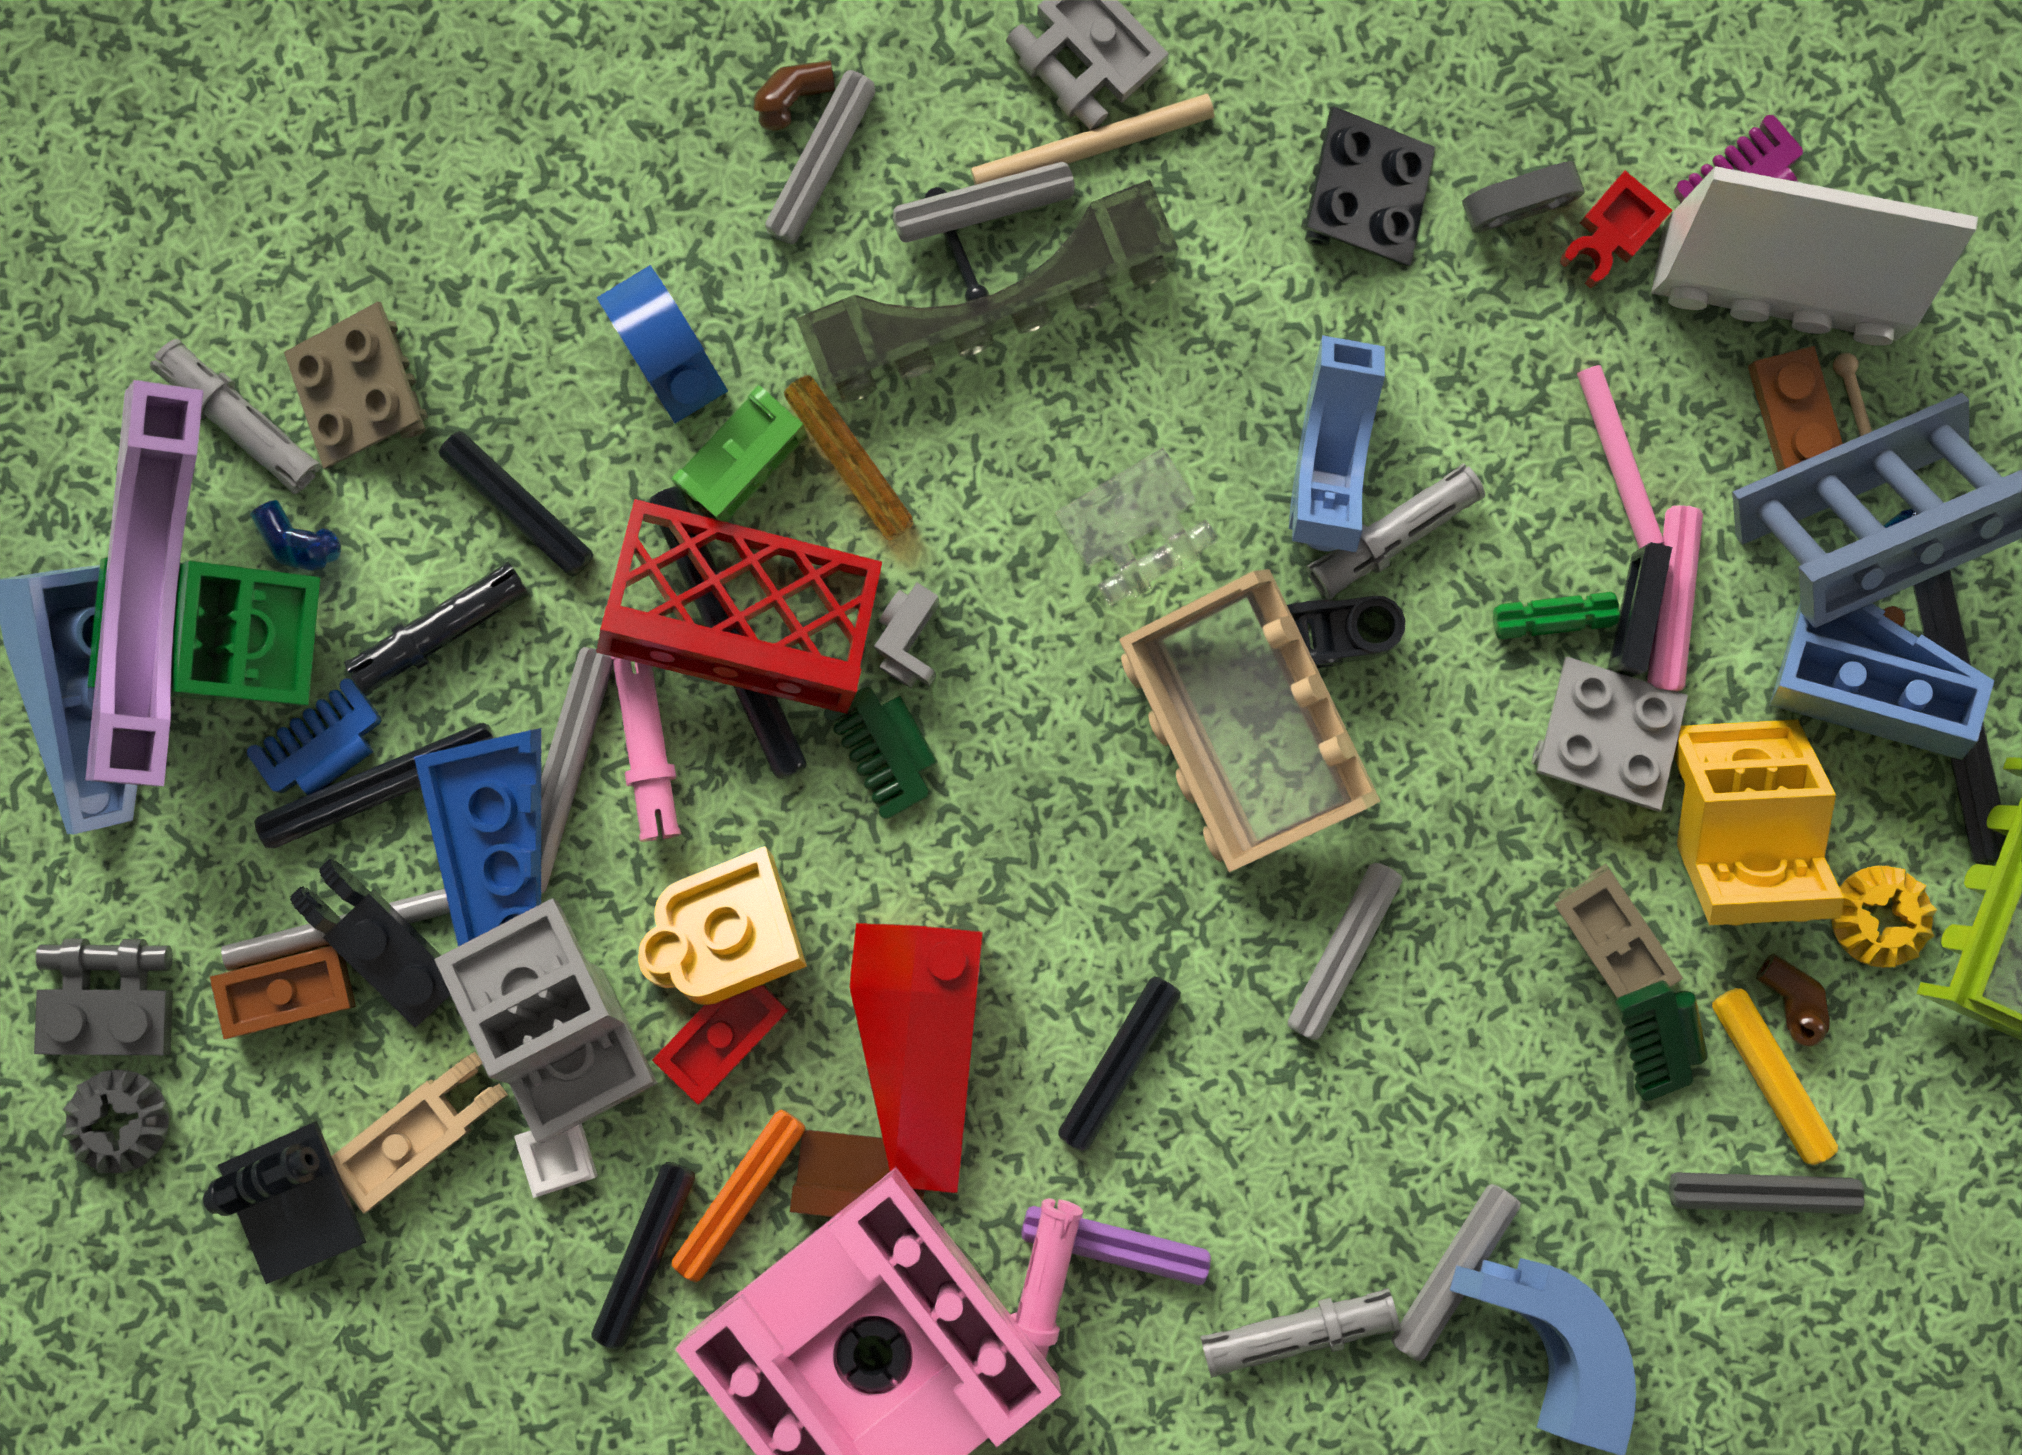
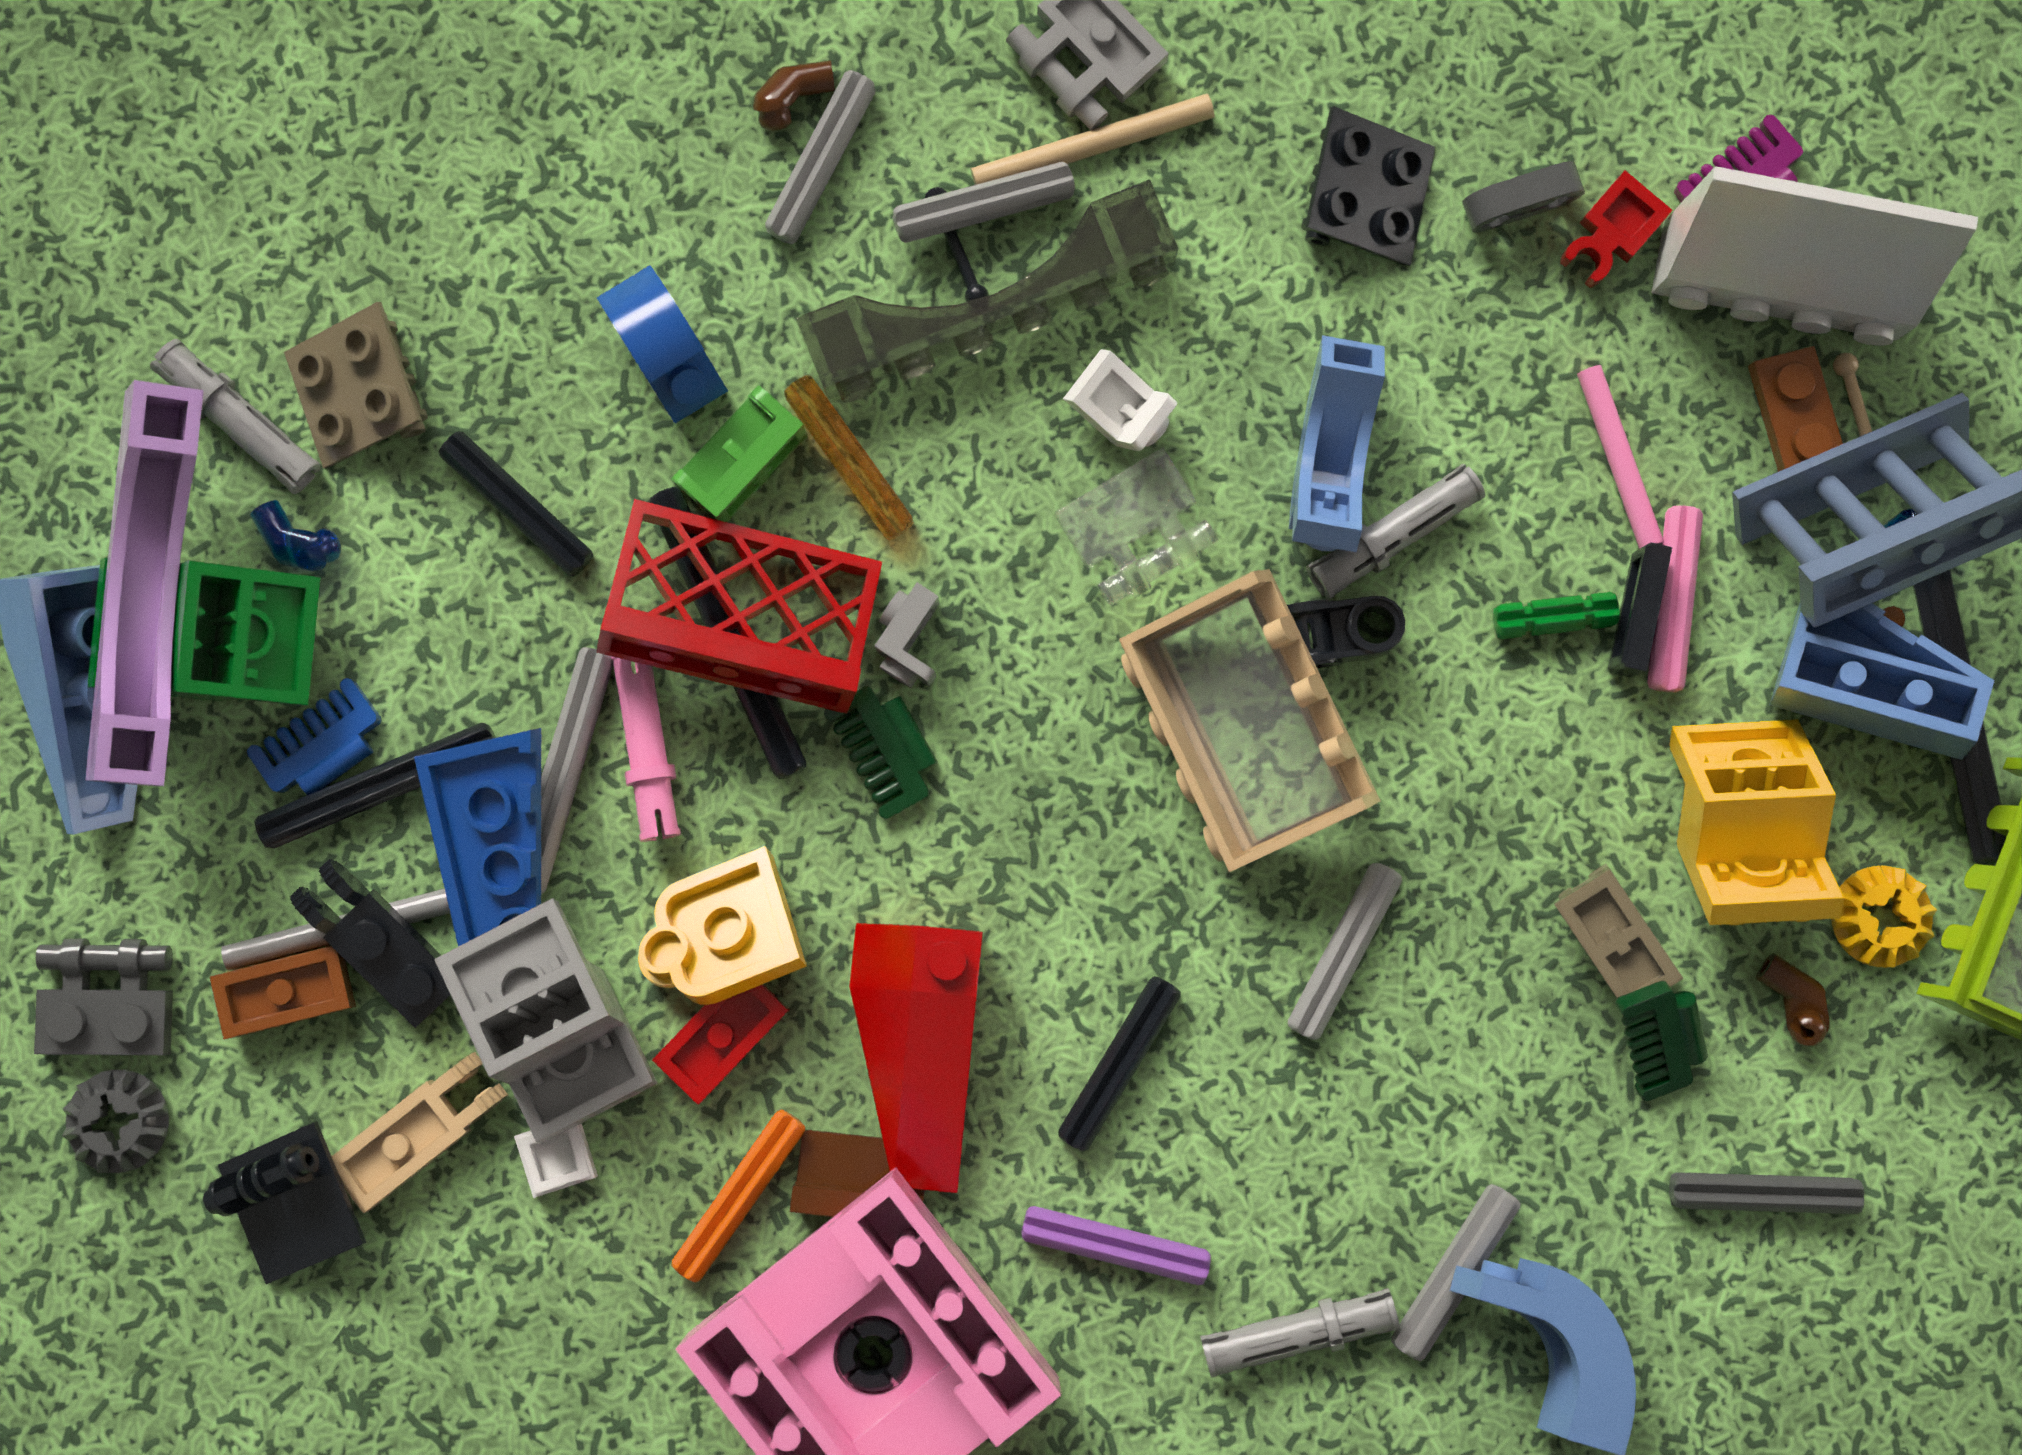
black pin [344,560,530,696] -> none
black axle [591,1162,695,1350] -> none
bright pink pin [1011,1199,1083,1359] -> none
light grey hinge [1532,656,1688,812] -> none
yellow axle [1712,988,1838,1165] -> none
none -> white bracket [1063,350,1177,451]

